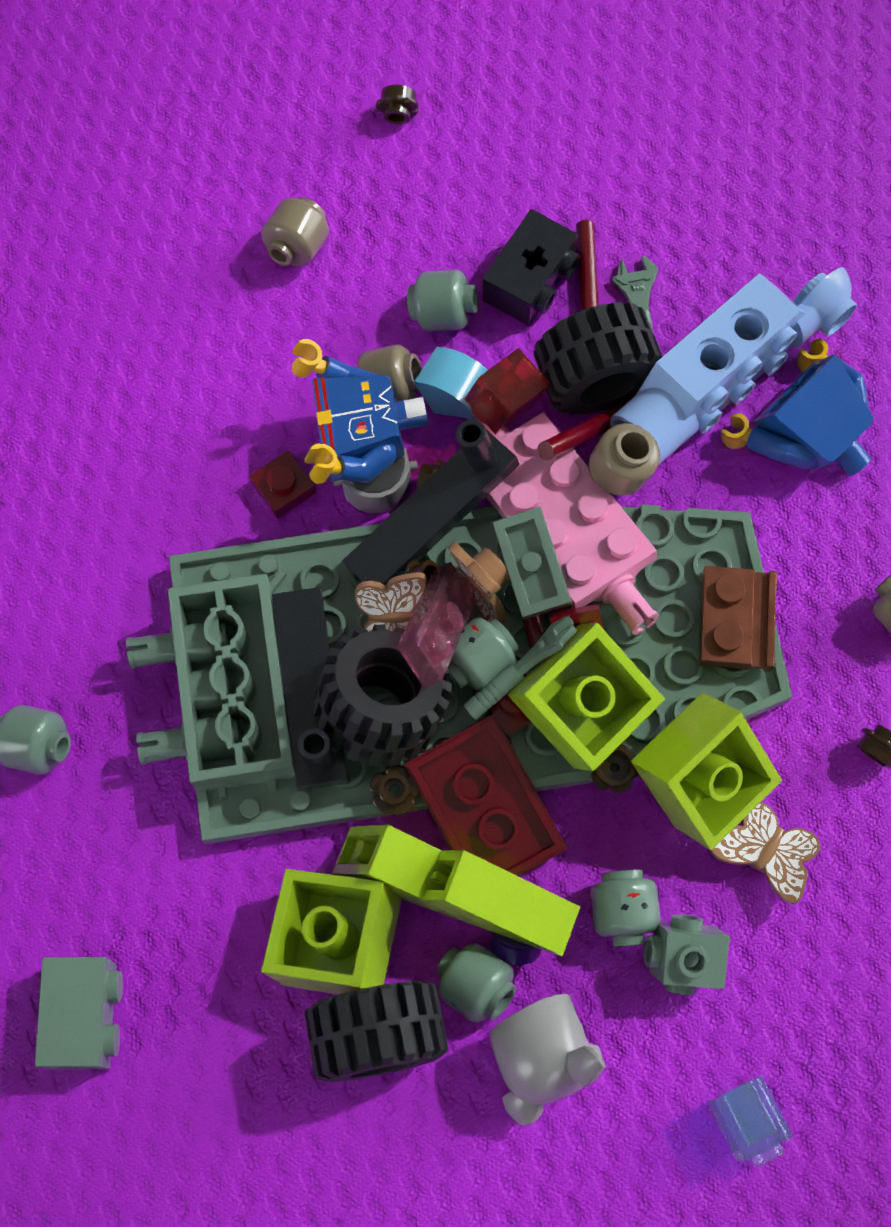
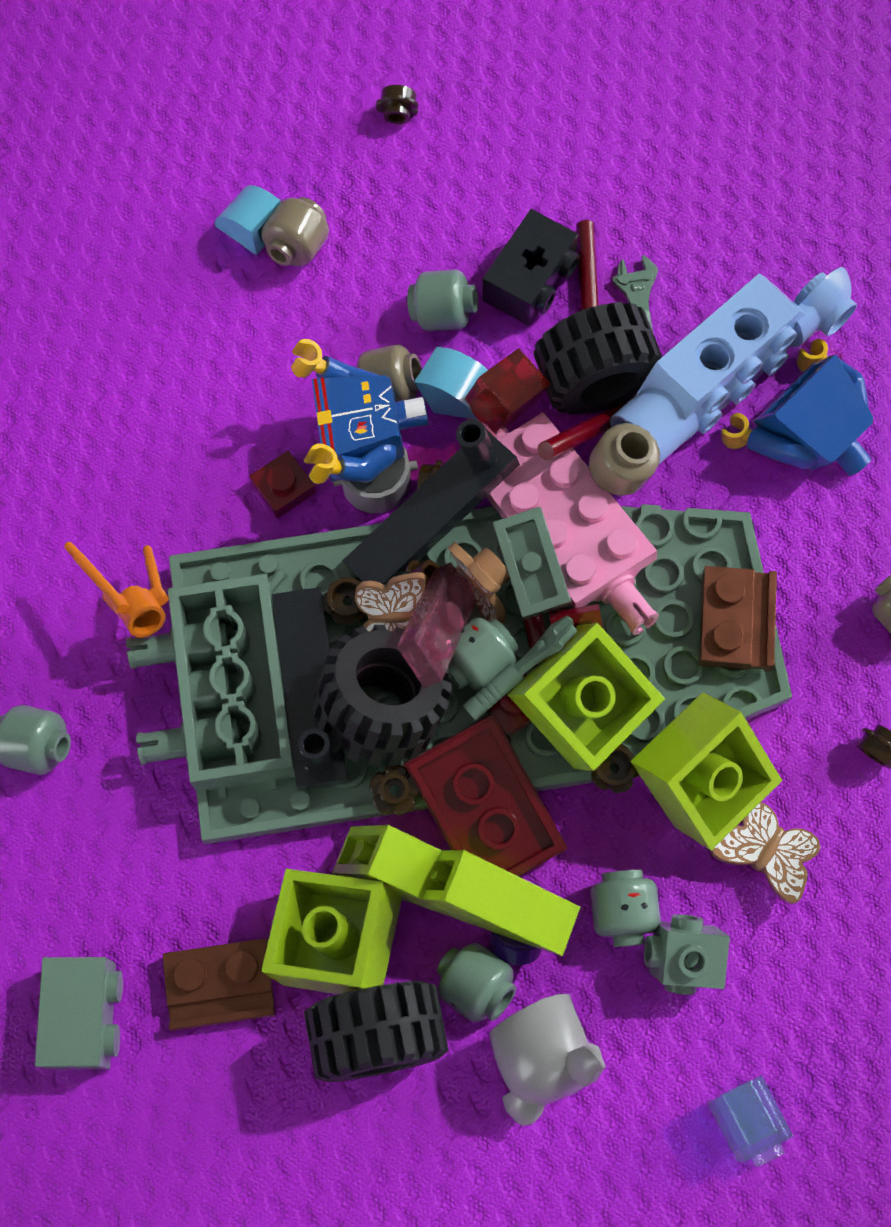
none -> orange plant [64,542,169,638]
none -> copper plate [162,938,276,1031]
none -> medium azure brick [215,185,281,255]
none -> dark brown plate [323,577,367,625]

